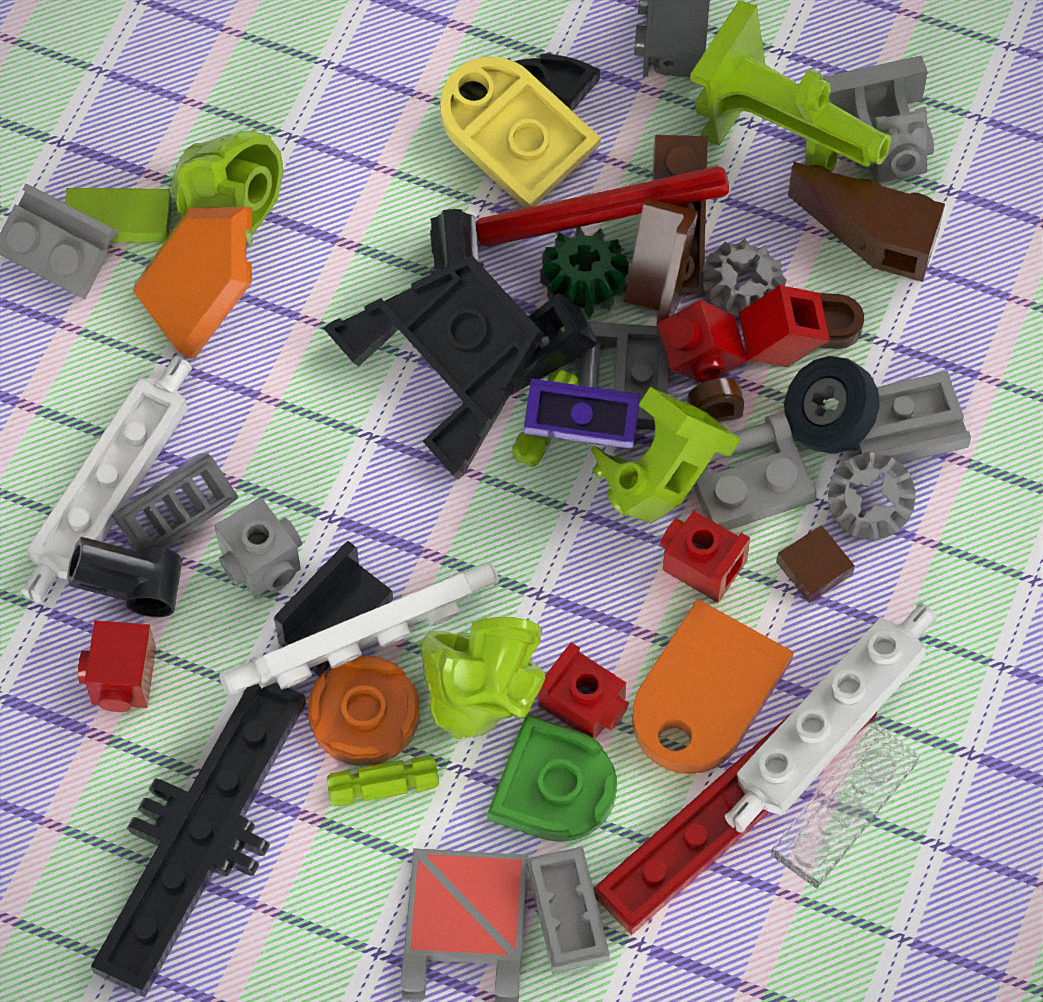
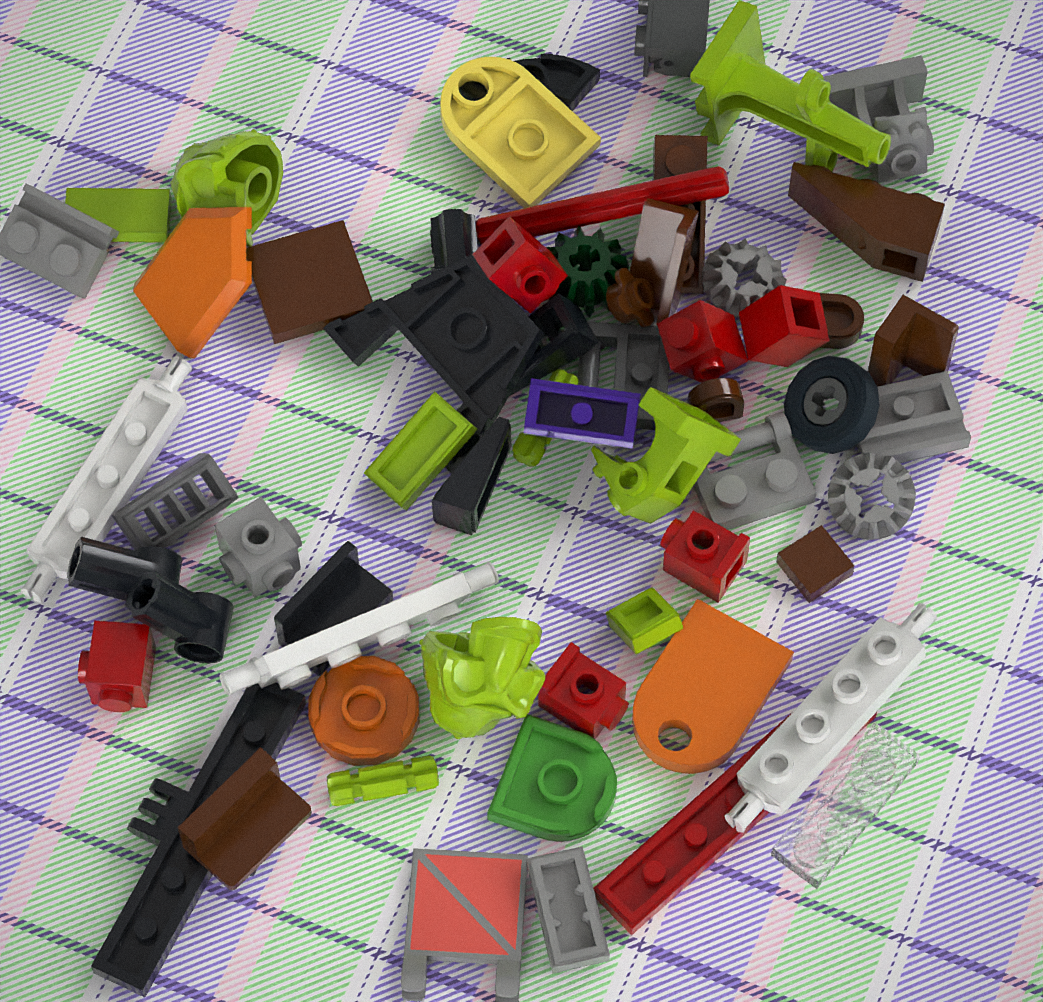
none -> black piece [125,571,234,664]
none -> reddish brown panel [177,747,312,890]
none -> reddish brown tile [246,220,373,344]
none -> lime tile [364,391,477,511]
none -> black slope [431,417,512,535]
none -> red brick [472,216,568,314]
none -> lime tile [605,587,683,655]
none -> reddish brown plate [606,268,655,328]
none -> reddish brown panel [868,294,959,387]

